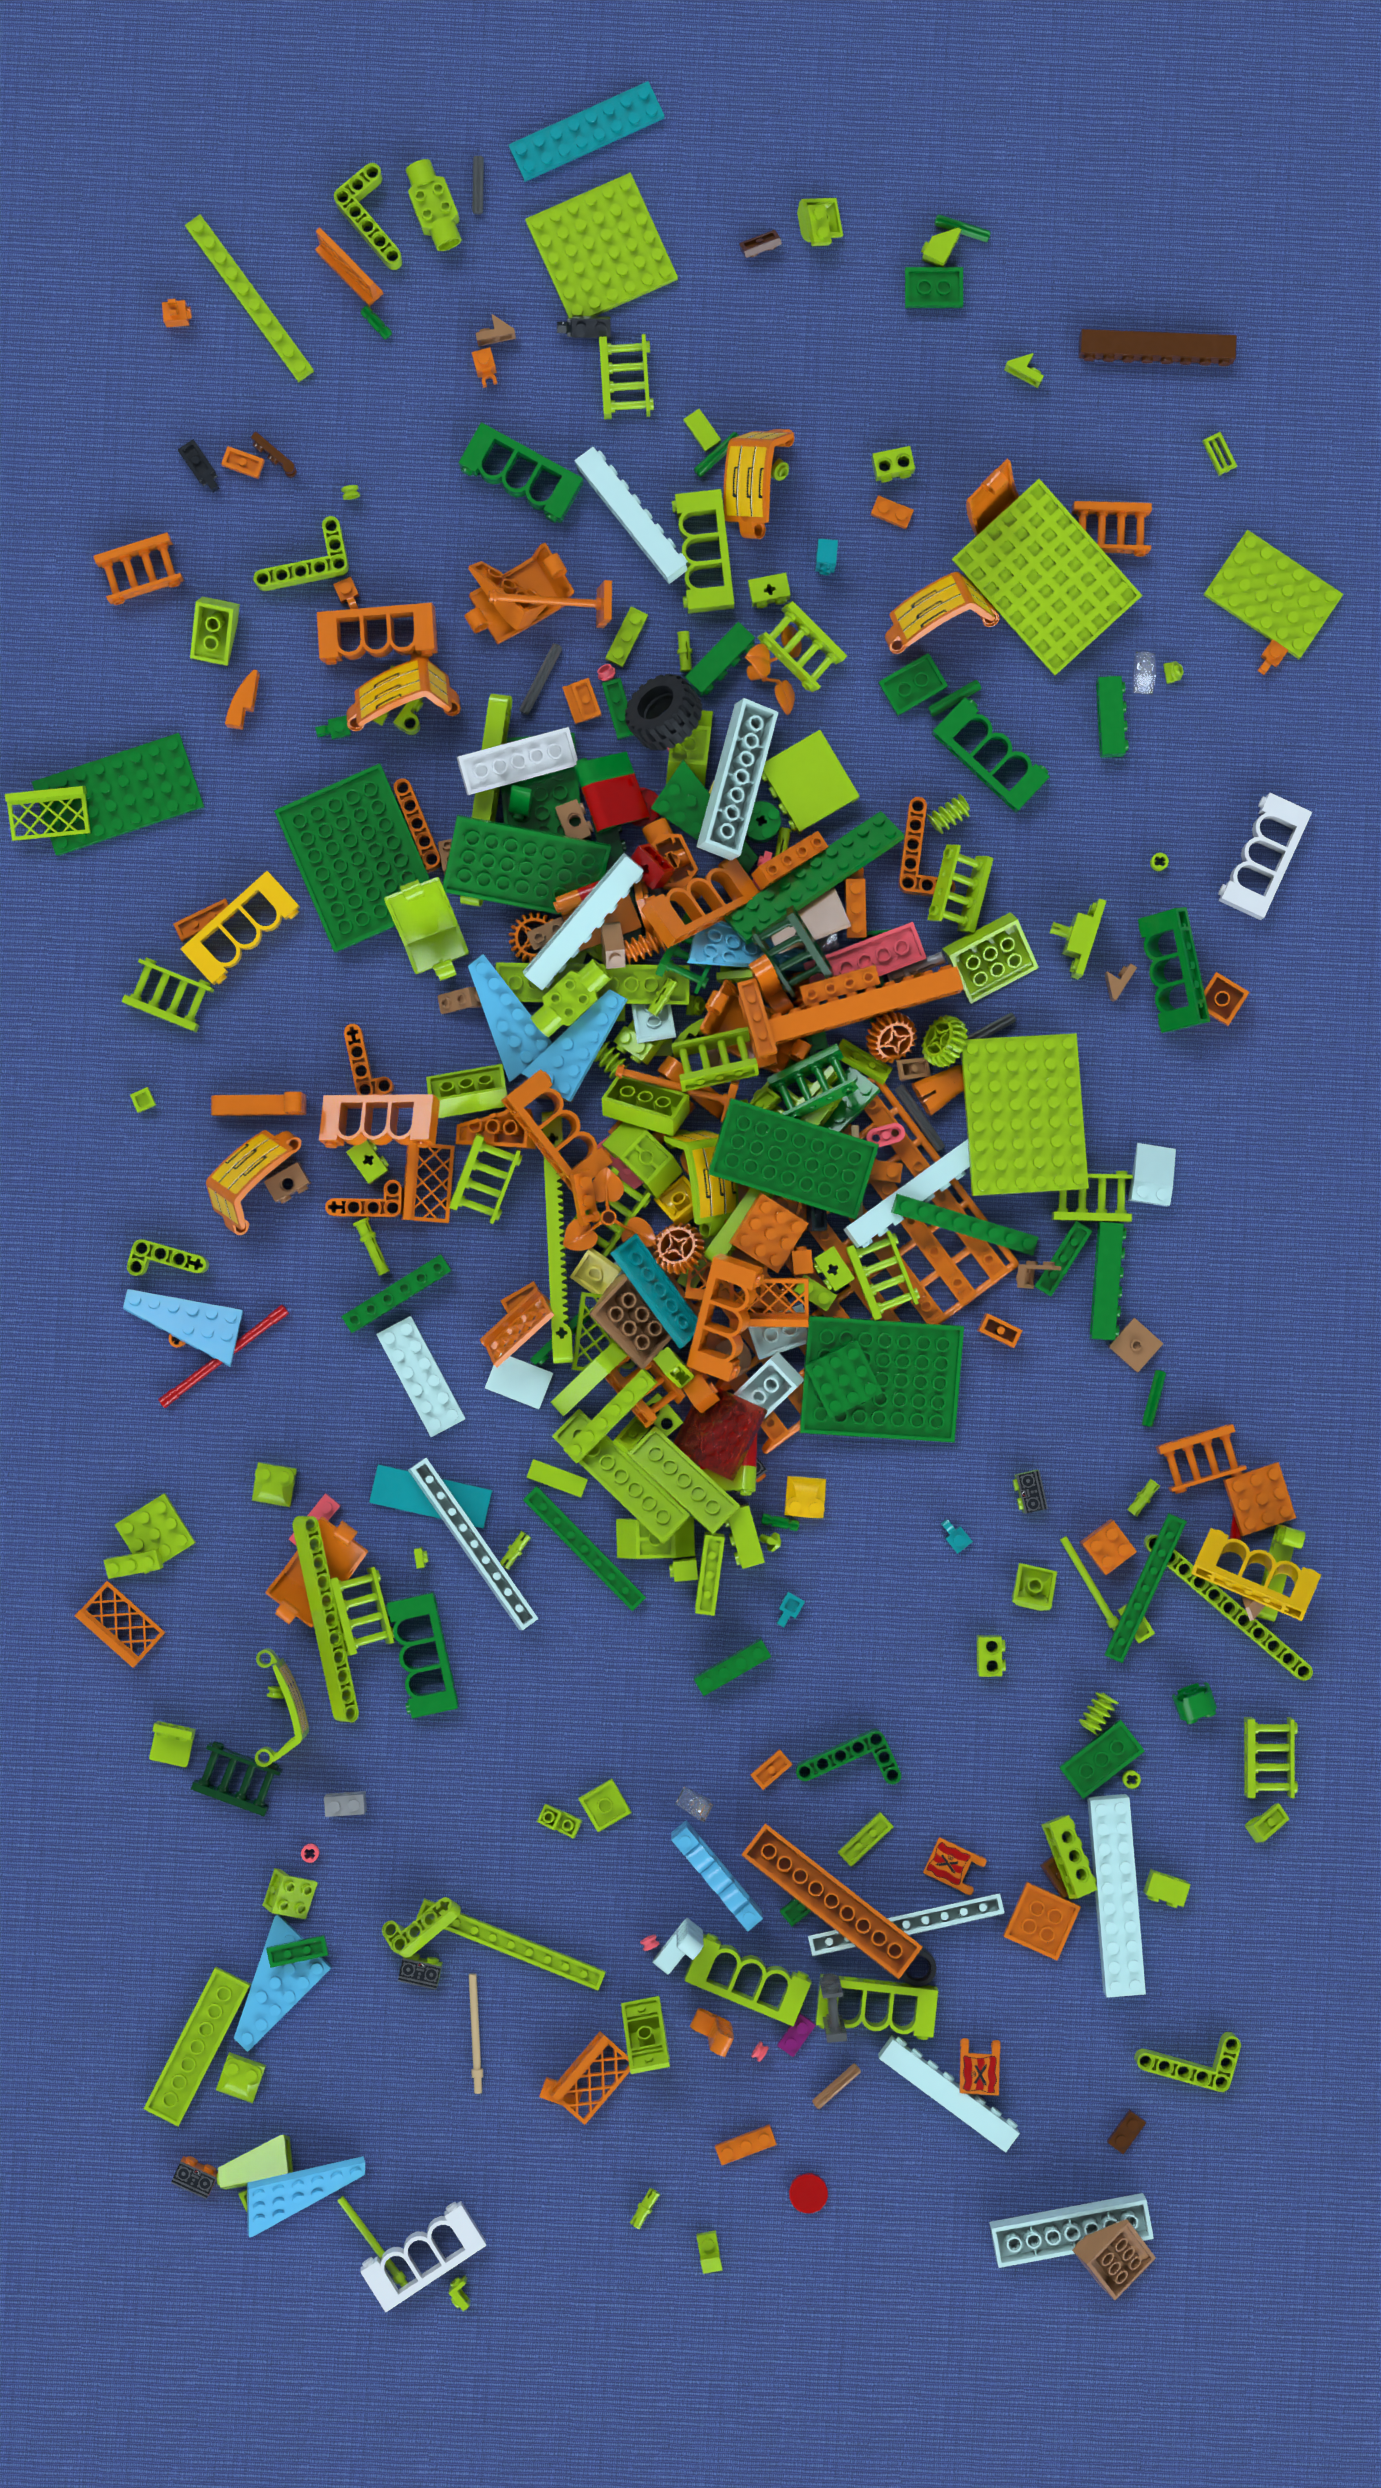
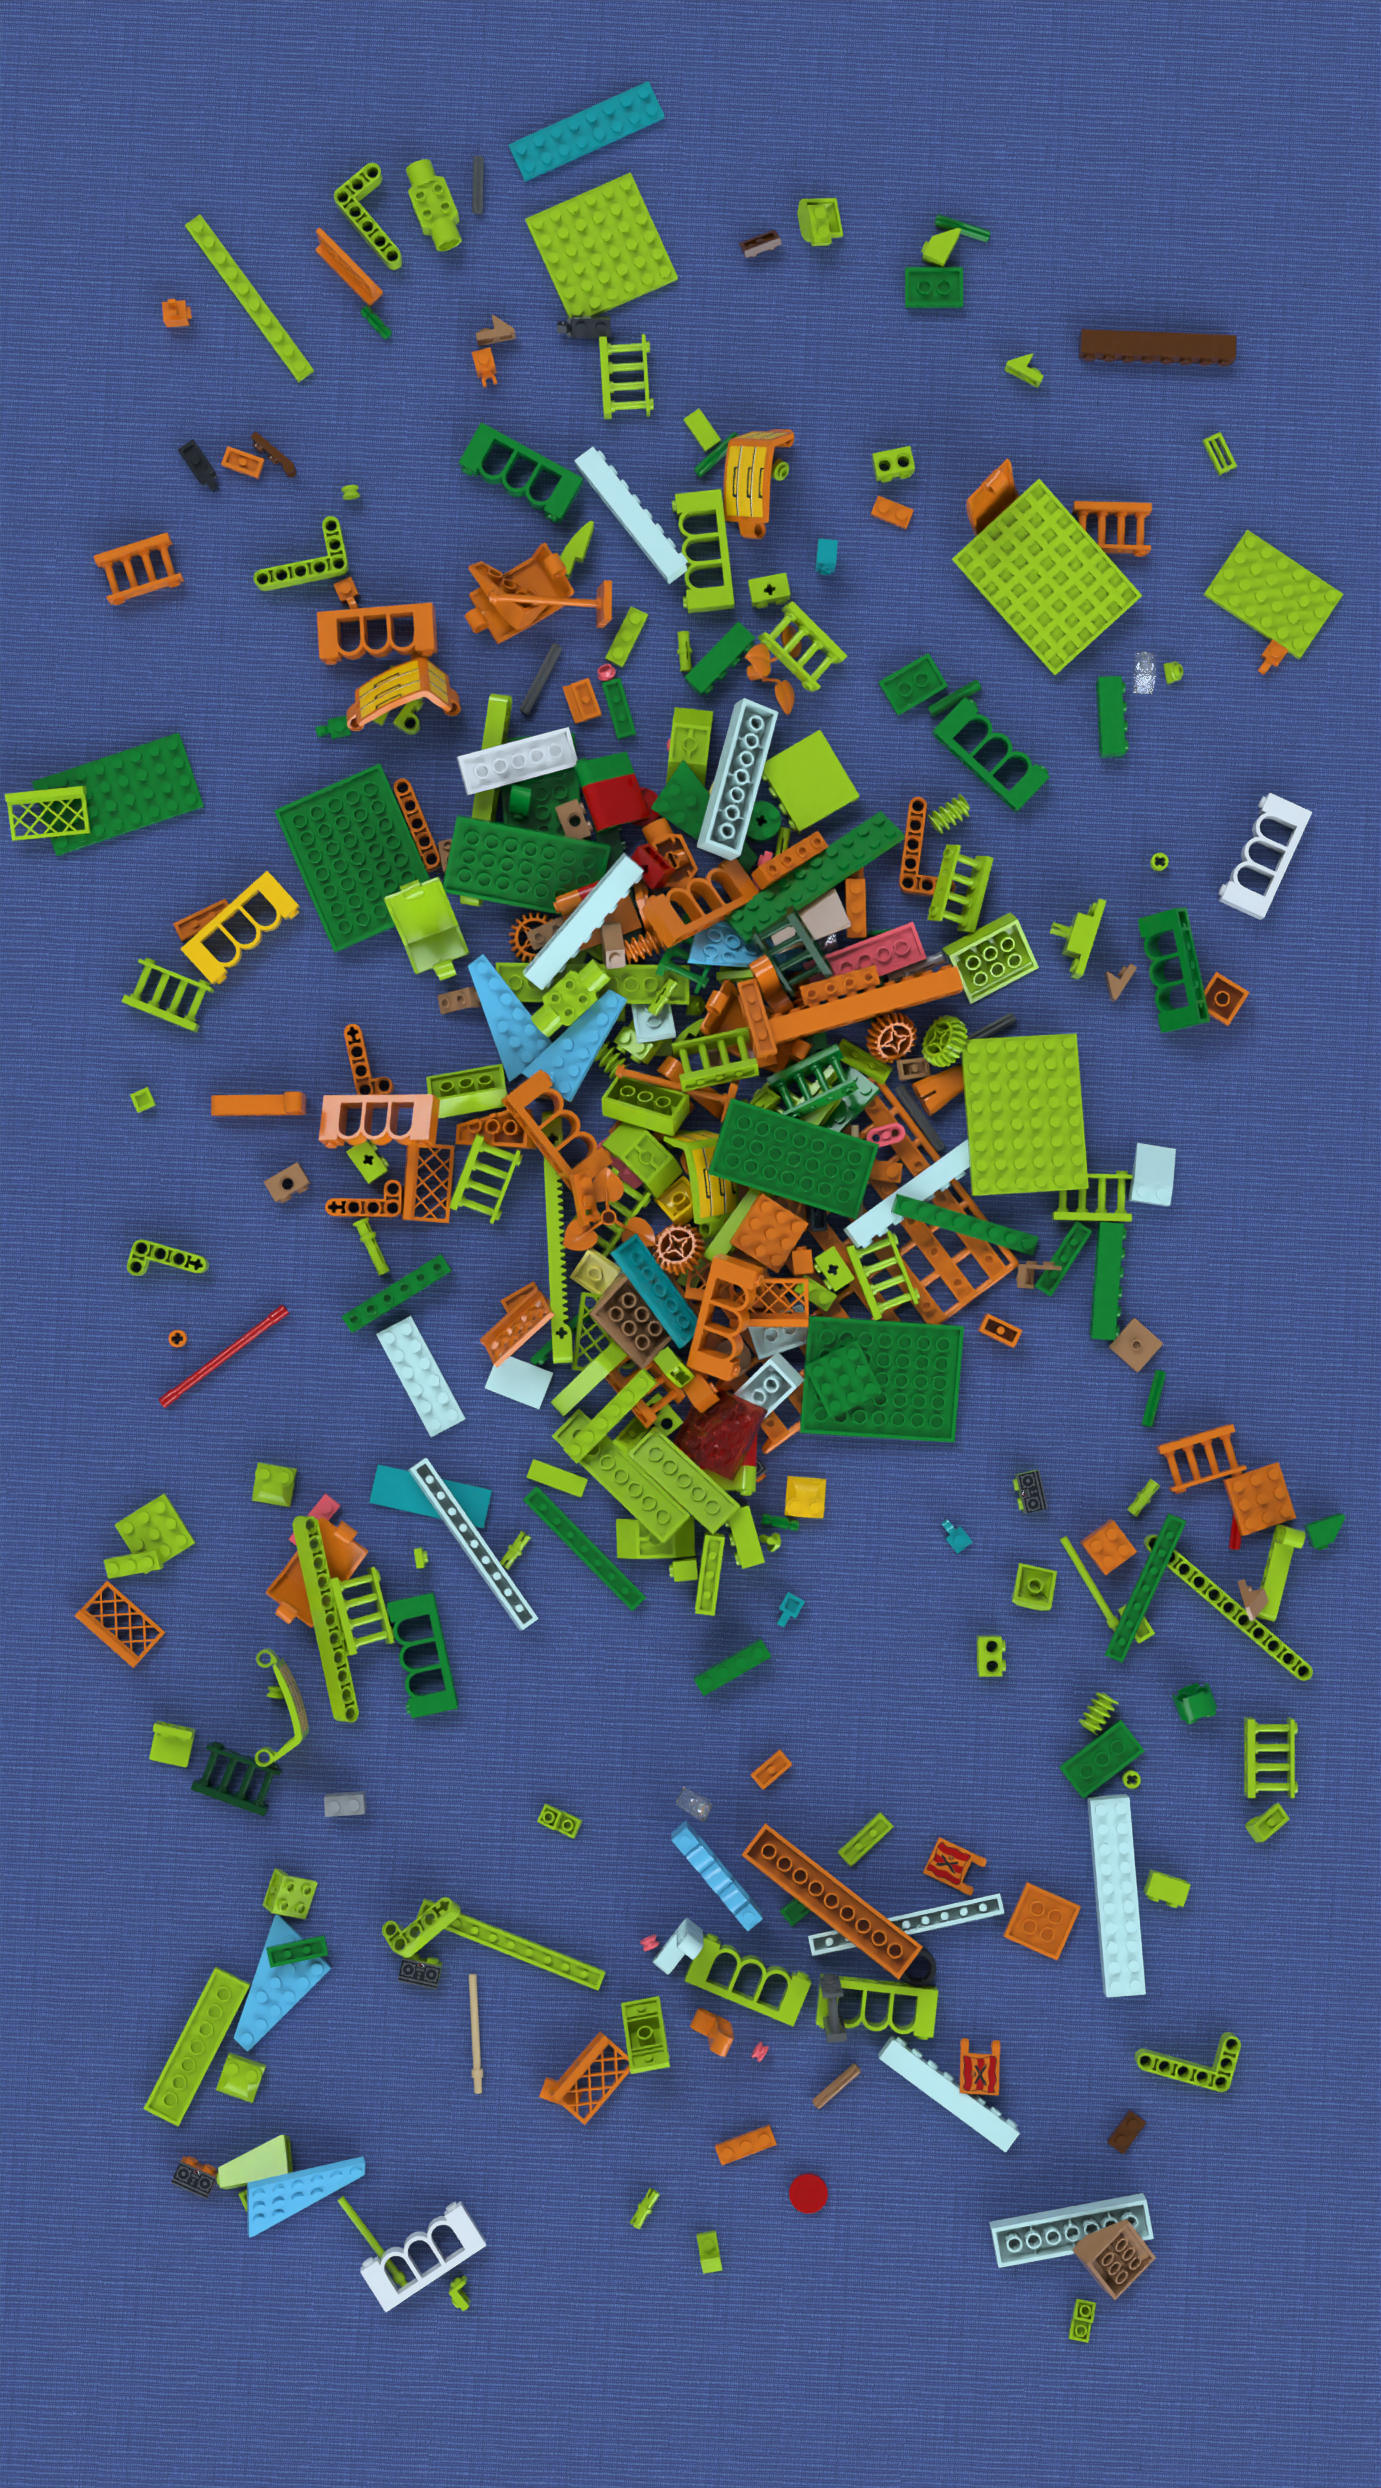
medium azure wing [123,1289,243,1367] -> none
lime slope [190,596,240,666] -> none
panel [206,1130,302,1236] -> none
orange slope [225,670,260,730] -> none
coral bush [301,1844,320,1863] -> none
lime tile [578,1778,632,1832] -> none
black tyre [625,674,702,751] -> none
magenta plate [777,2012,816,2057] -> none
green beam [795,1729,901,1785] -> none
panel [885,572,999,654] -> none
reddish brown plate [1040,1855,1068,1898] -> none
lime brick [1041,1815,1098,1899] -> none
yellow fence [1191,1528,1321,1621] -> none
none -> lime slope [560,521,594,579]
none -> lime slope [1068,2299,1096,2343]
none -> green slope [1303,1513,1345,1550]

